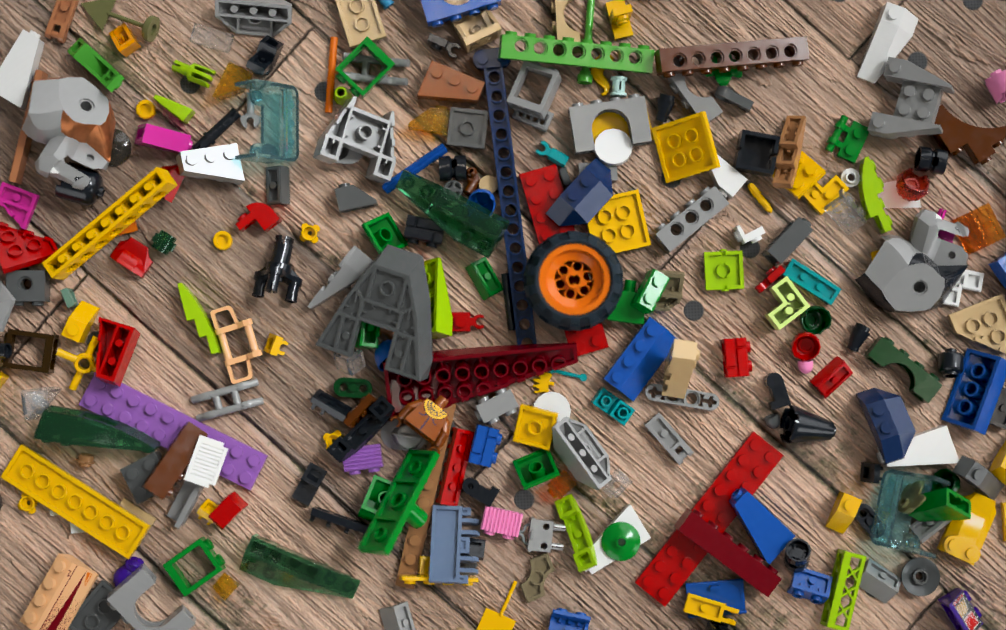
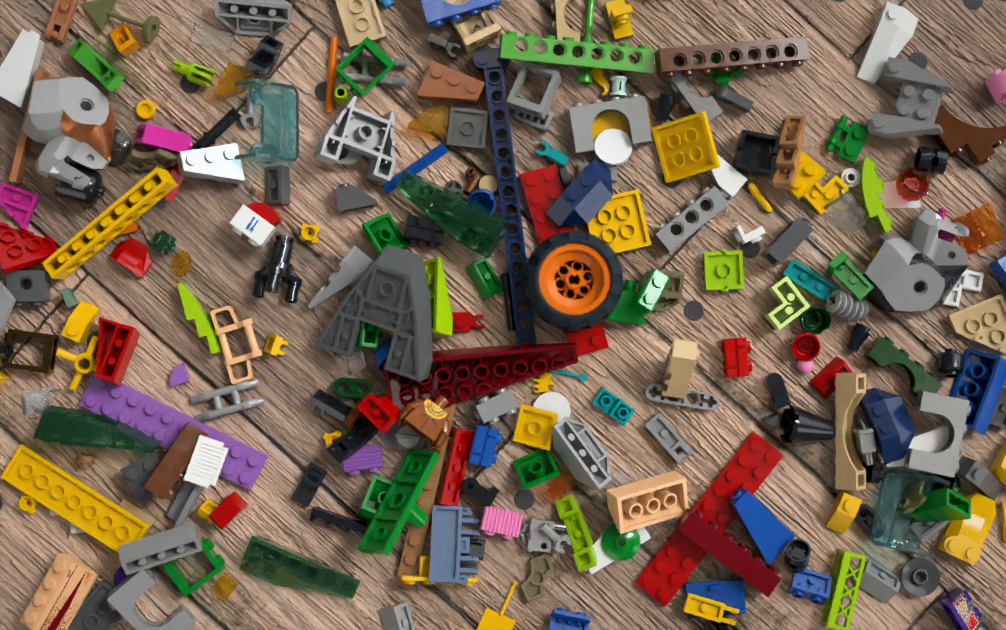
lime slope [153,95,195,124] -> none
yellow tile [213,231,233,250] -> none
black wheel [439,155,467,181] -> none
blue slope [603,317,677,402] -> none
red plate [755,265,786,294] -> none
none -> light grey brick [118,522,203,575]
none -> dark tan tile [123,147,176,172]
none -> medium lavender tile [170,363,190,387]
none -> clear yellow piece [171,251,192,277]
none -> white brick [230,204,277,247]
none -> red slope [356,393,400,434]
none -> light grey bar [540,522,571,553]
none -> light nougat slope [606,471,689,534]
none -> green bracket [826,251,874,301]
none -> light grey piece [826,290,869,322]
none -> tan arch [834,372,866,491]
none -> light grey piece [852,418,876,465]
none -> light grey arch [903,391,971,477]

